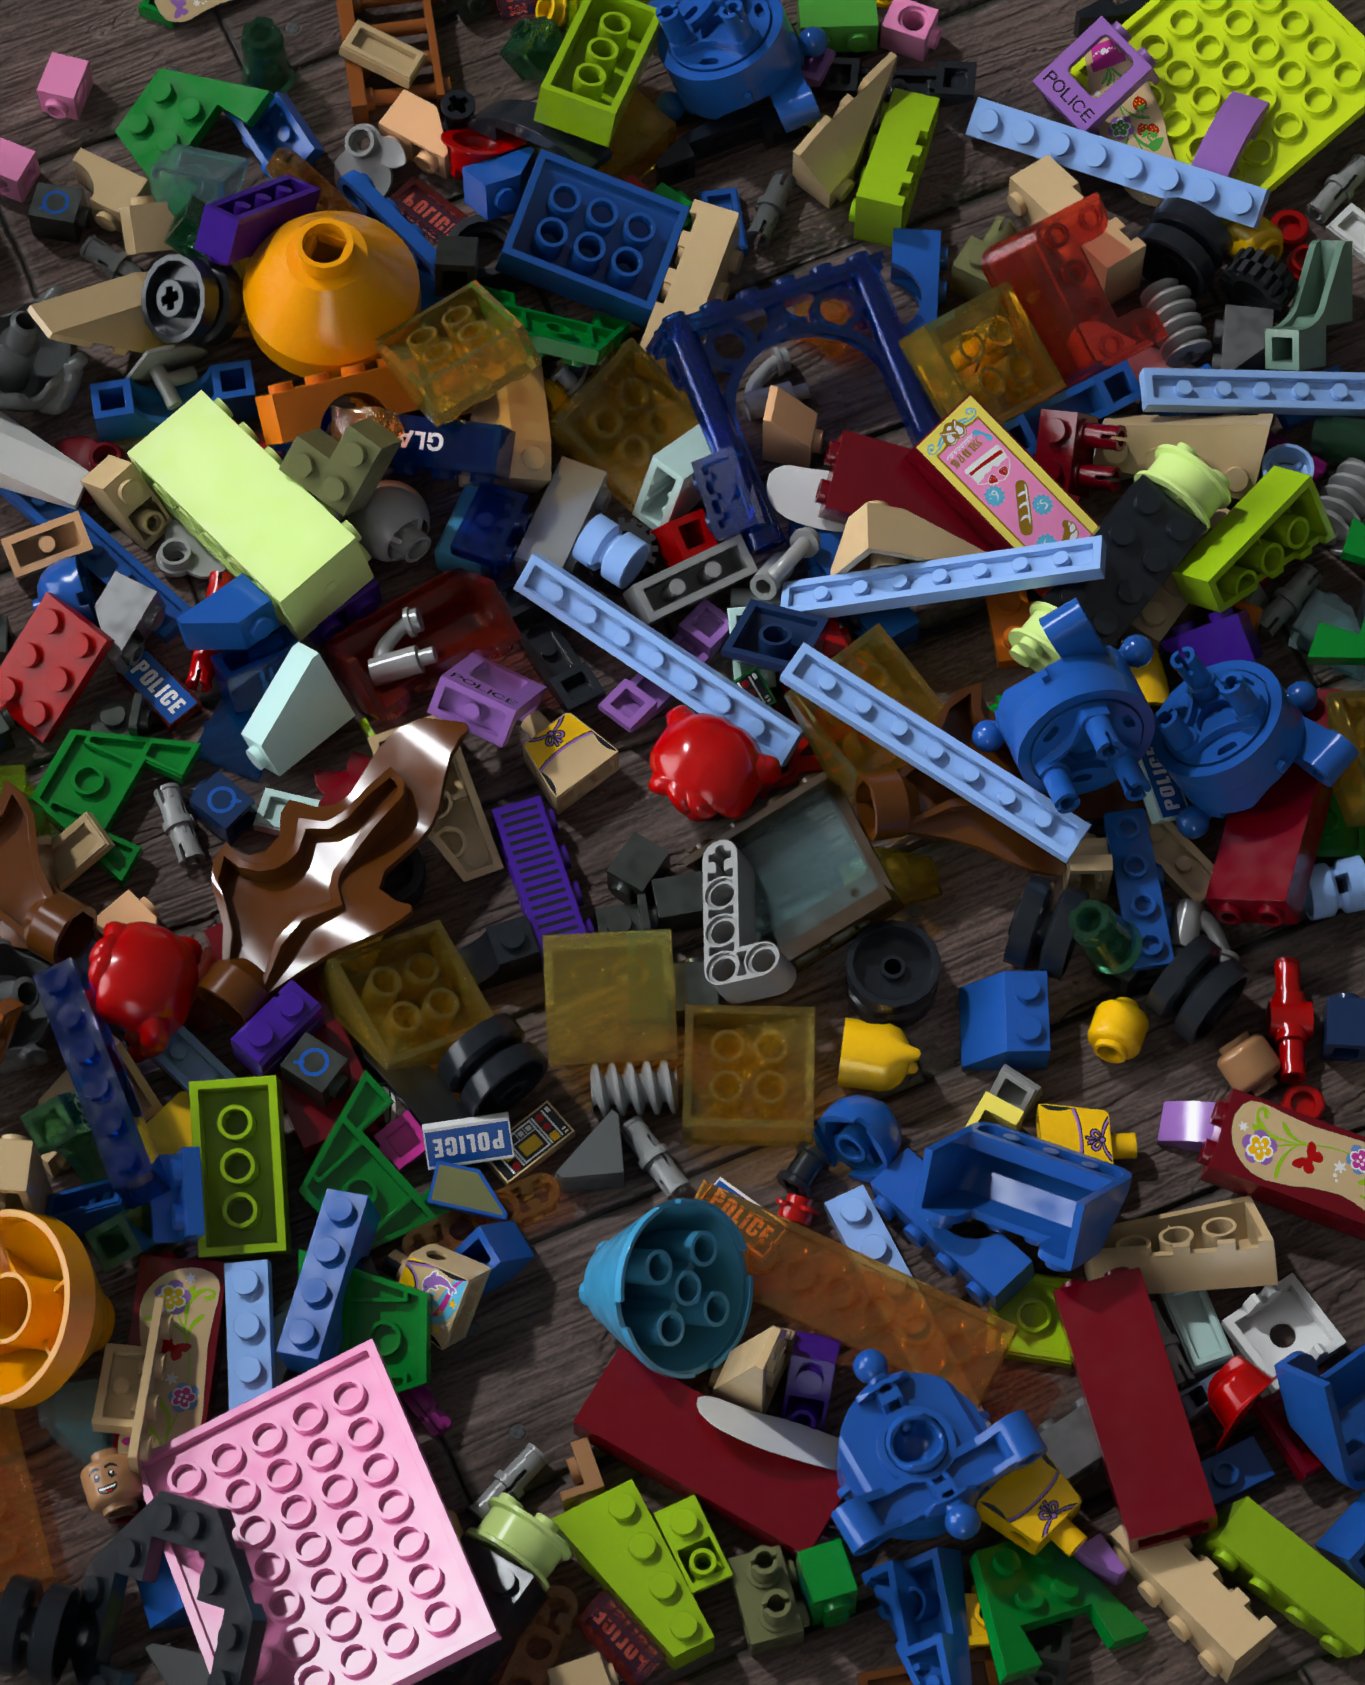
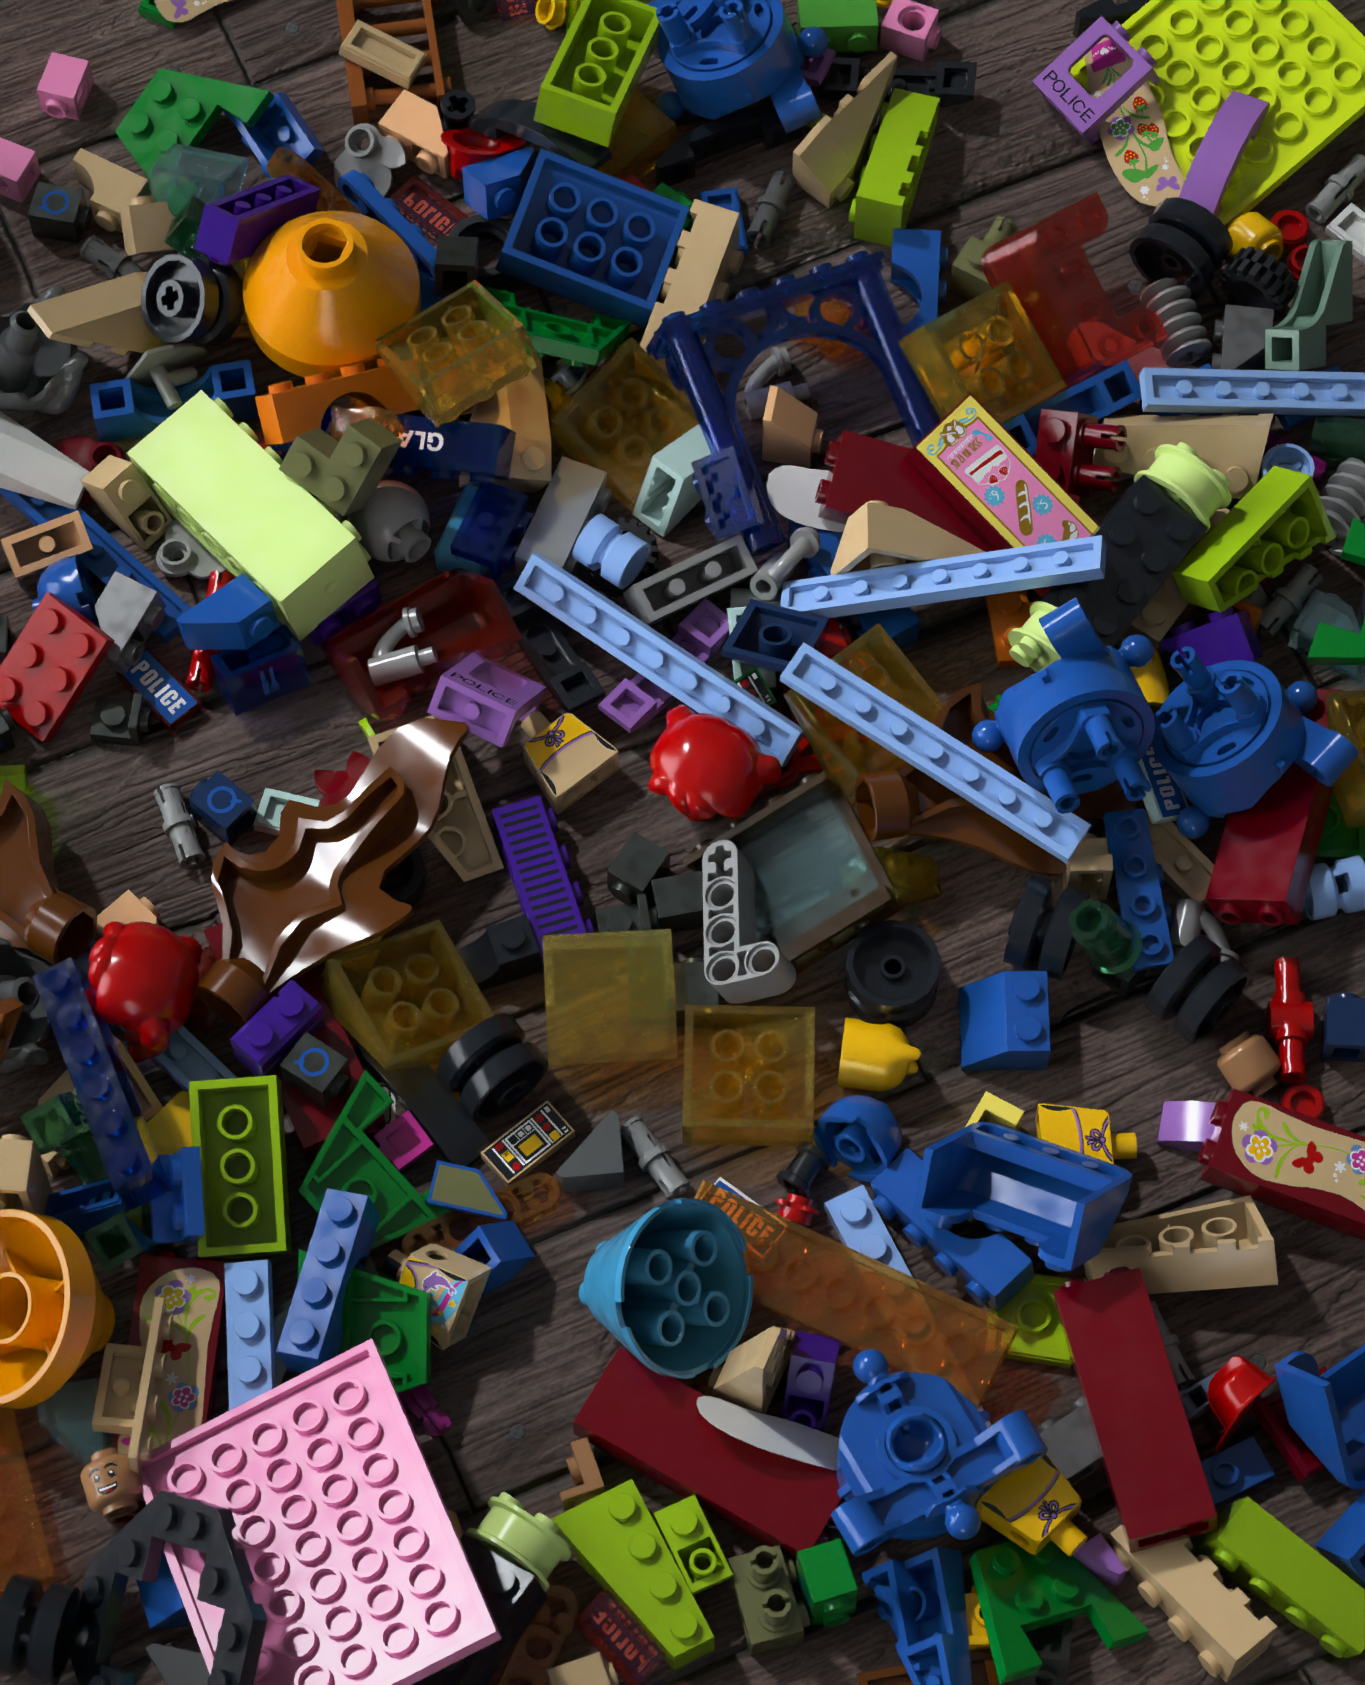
green wing [31,729,202,888] -> none
tan tile [52,811,116,892] -> none
clear blue piece [197,697,265,783] -> none
clear green plant [241,17,295,95] -> none
light aqua slope [241,642,356,777] -> none
tile [422,1112,515,1170] -> none
light grey pin [468,1443,550,1522] -> none
clear green brick [499,16,565,81] -> none
light grey piece [590,1060,679,1117] -> none
red brick [651,508,732,569] -> none
light blue plate [965,97,1271,230] -> none
light grey slope [989,1064,1042,1120] -> none
tan wedge [1007,155,1146,310] -> none
yellow head [1088,997,1149,1064] -> none
light aqua tile [1158,1290,1234,1374] -> none
white piece [1221,1273,1346,1393] -> none

